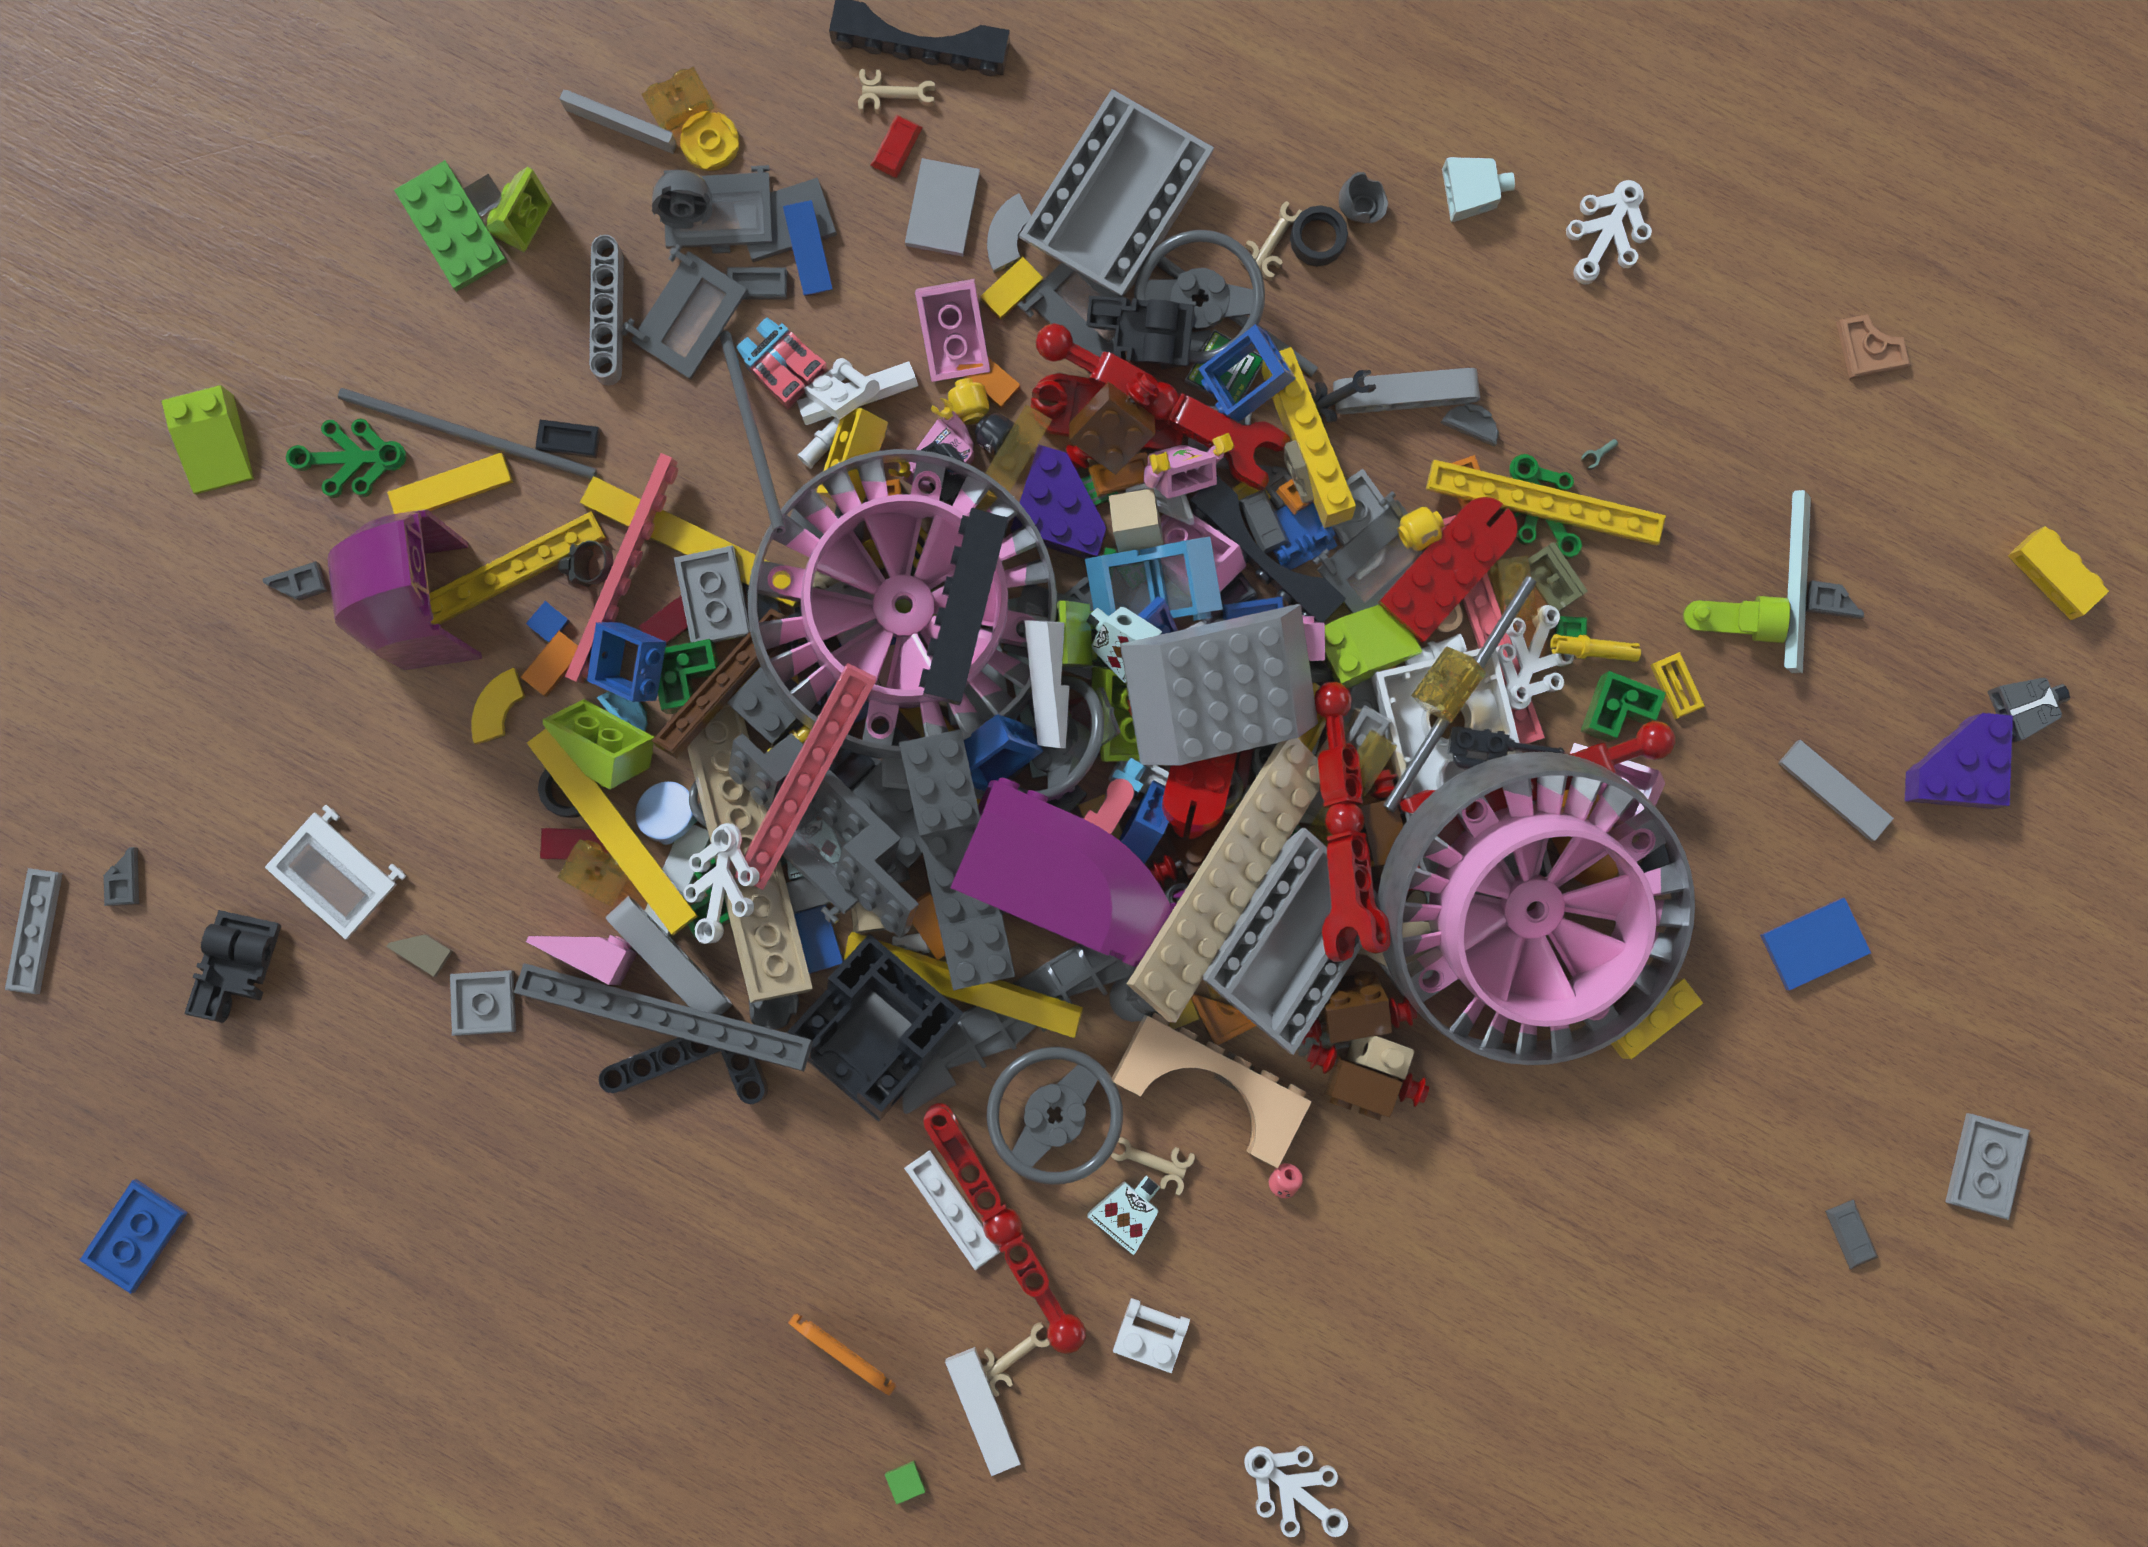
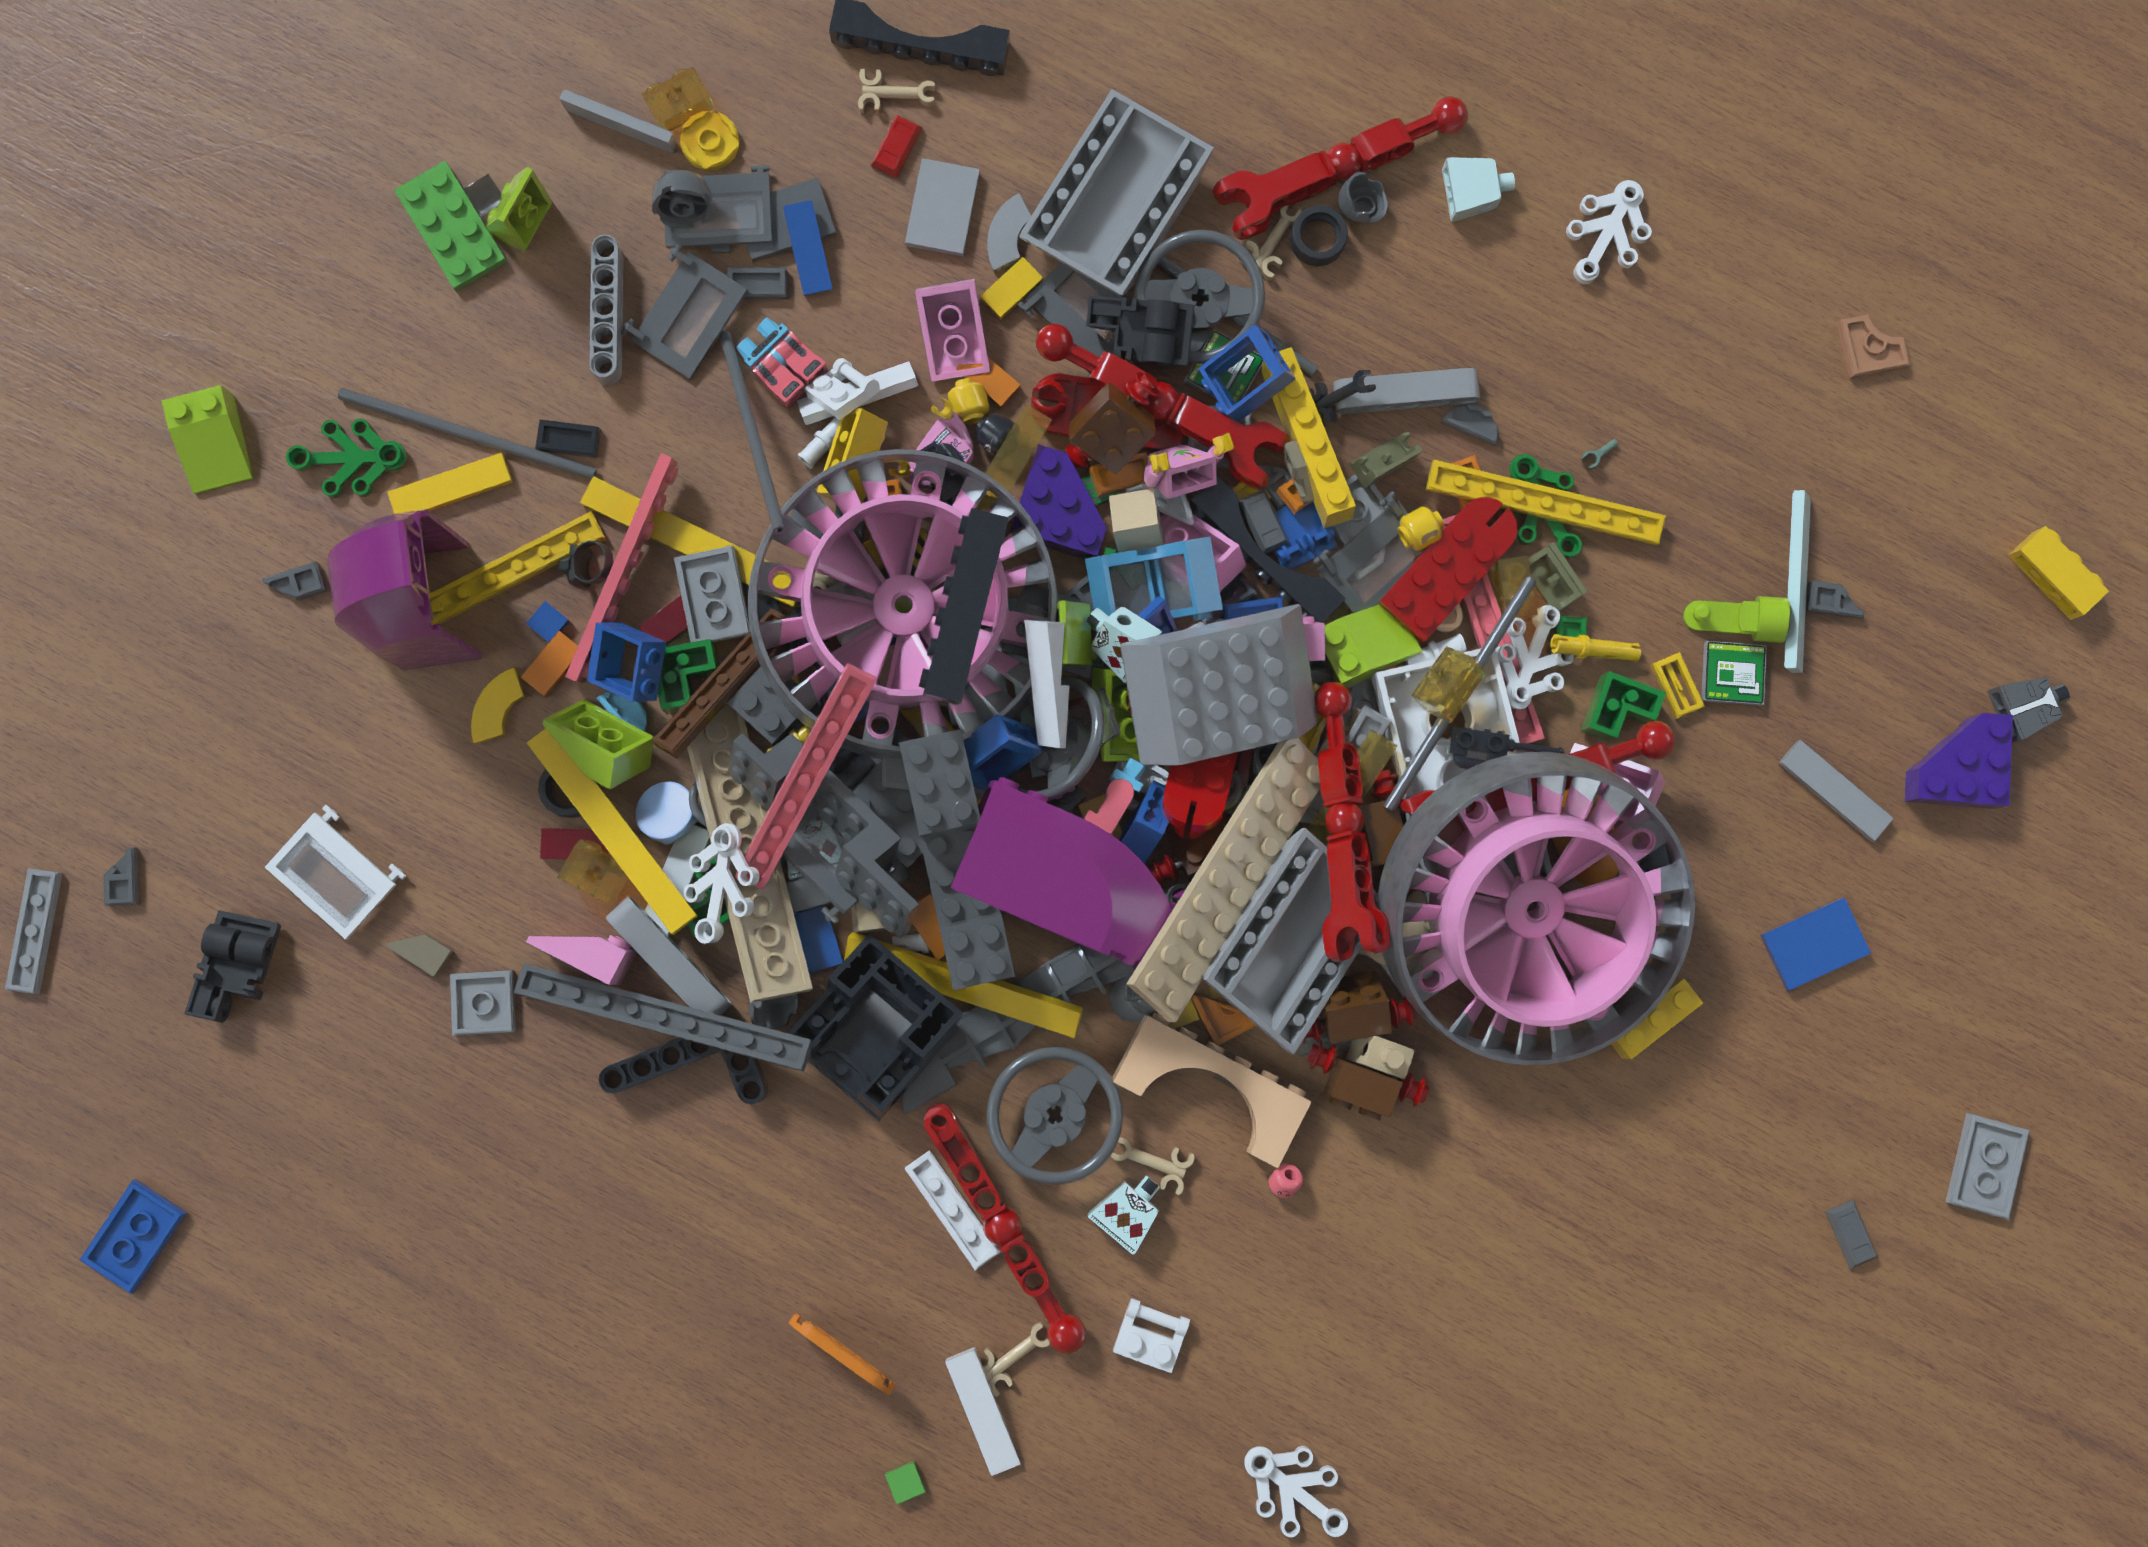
none -> red piece [1212,96,1469,240]
none -> olive hinge [1349,432,1423,489]
none -> tile [1701,641,1767,706]

